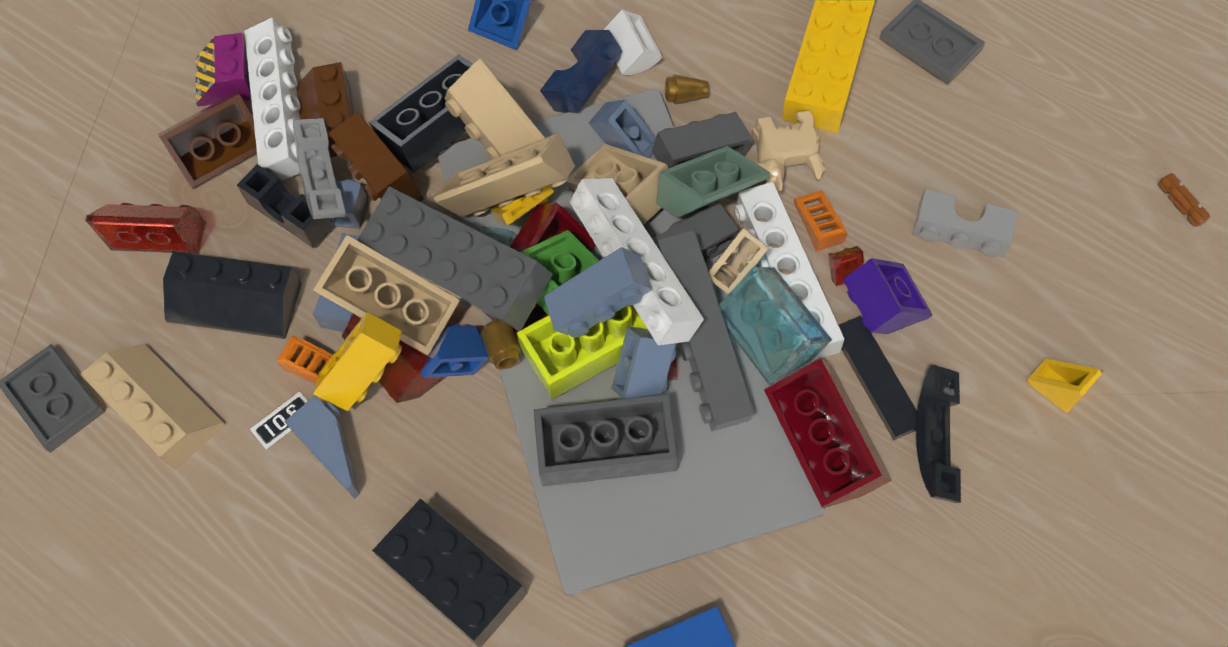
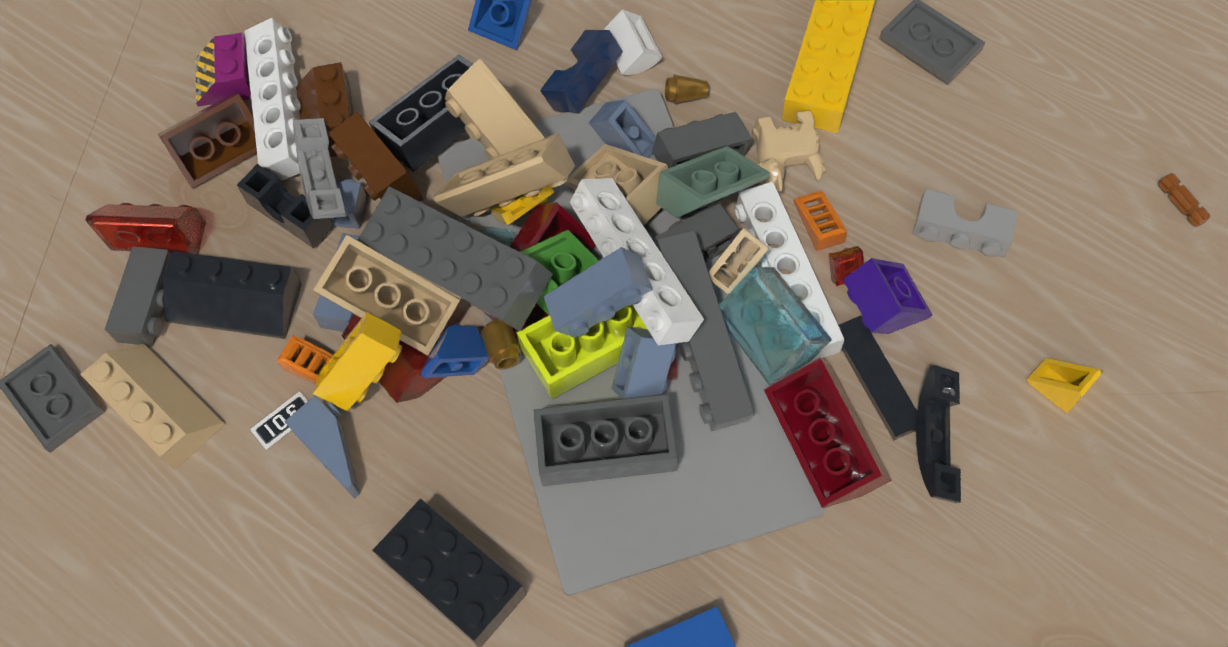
none -> dark grey brick [104,246,171,346]

